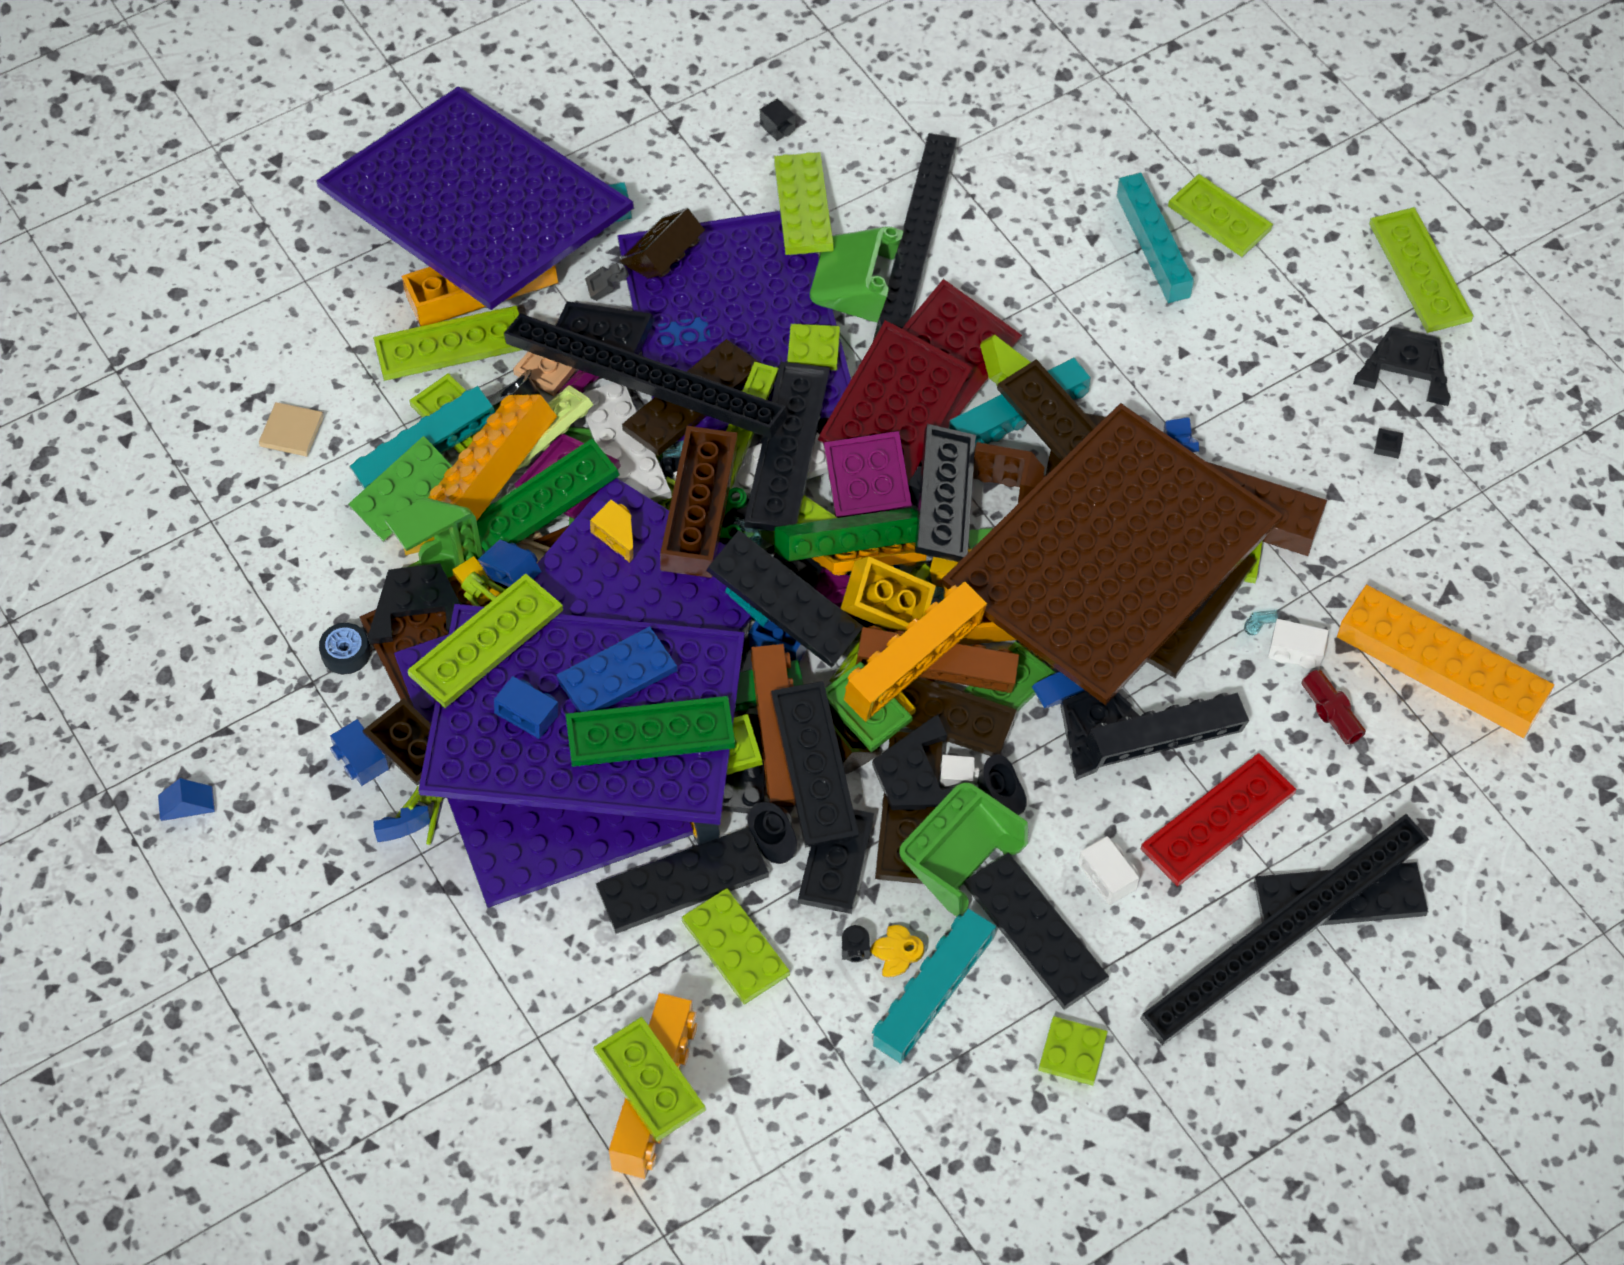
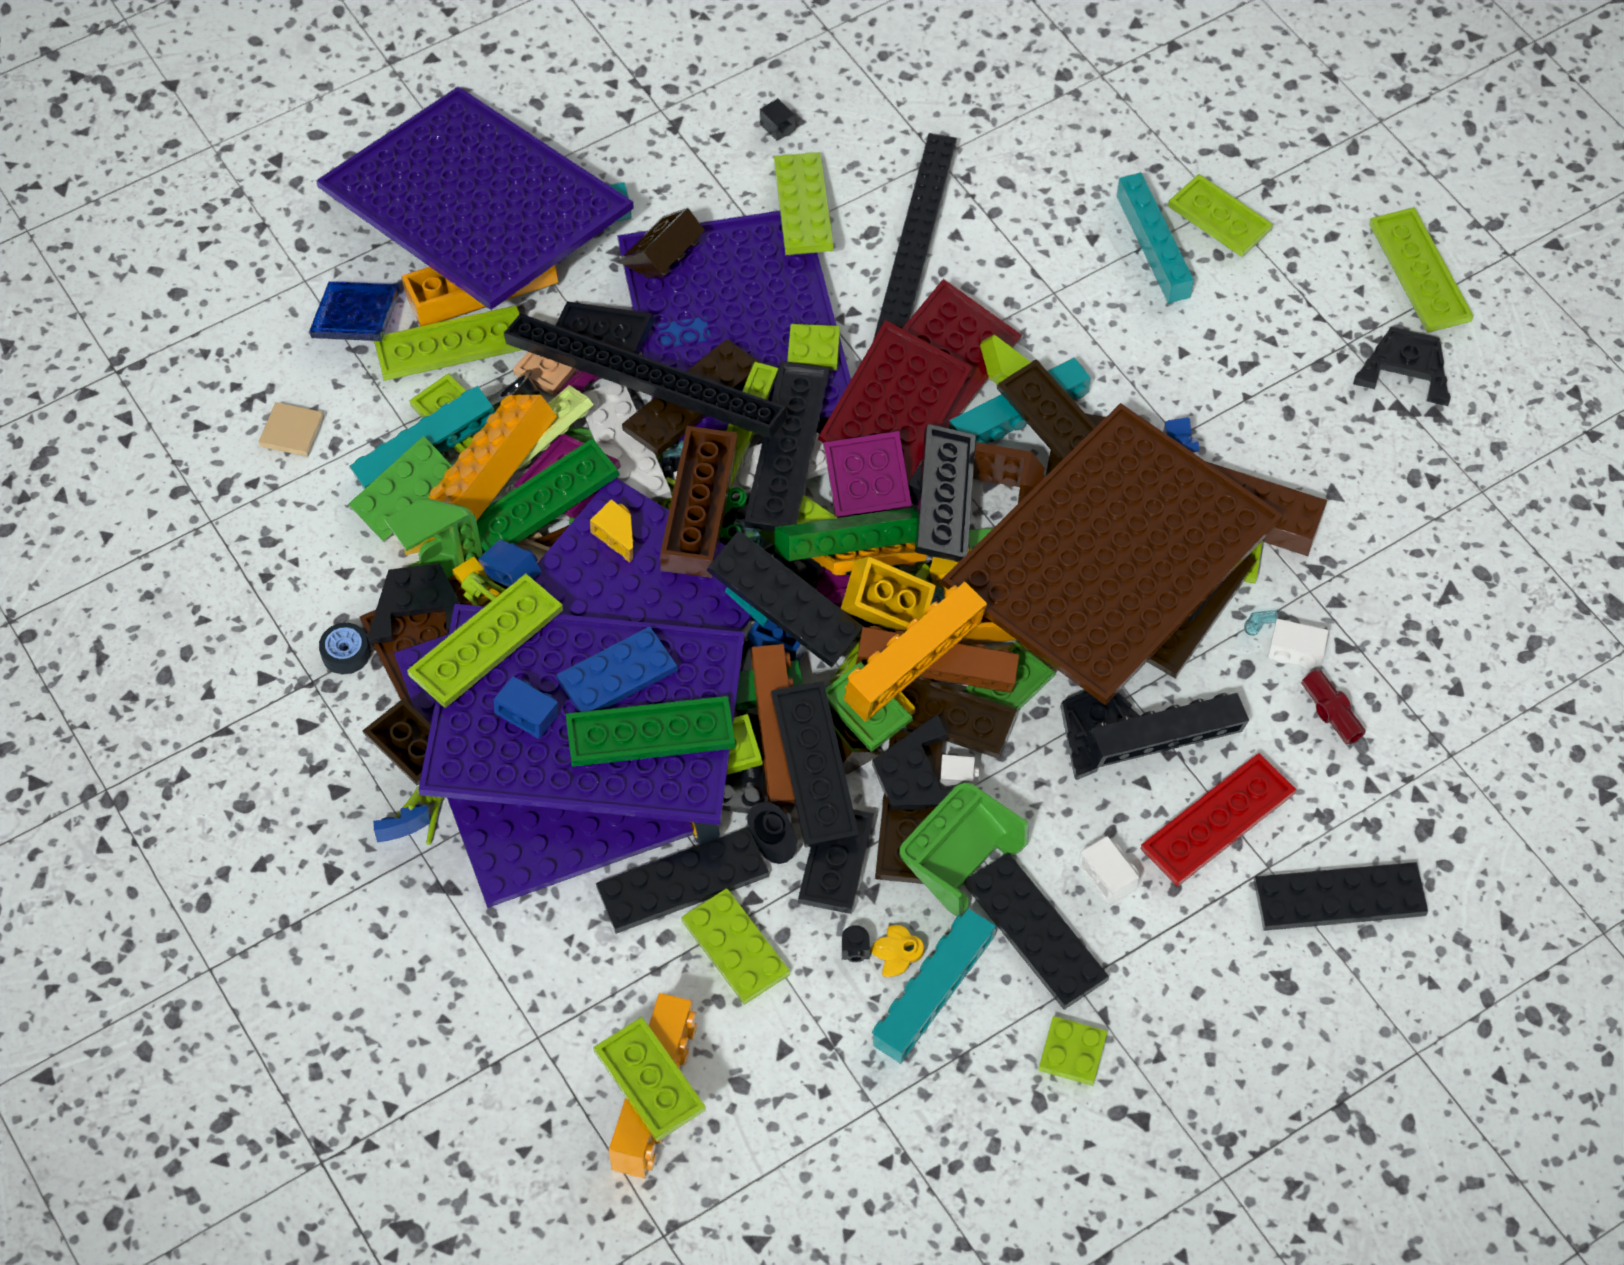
blue slope [158,778,215,821] -> none
blue brick [330,719,389,786] -> none
dark grey plate [585,263,629,301] -> none
bright green windscreen [810,226,903,323] -> none
black piece [977,755,1027,815] -> none
blue slope [1032,672,1086,709] -> none
black piece [1140,813,1429,1046] -> none
light orange brick [1337,584,1554,738] -> none
black plate [1374,428,1404,459] -> none
none -> clear blue plate [309,281,400,341]

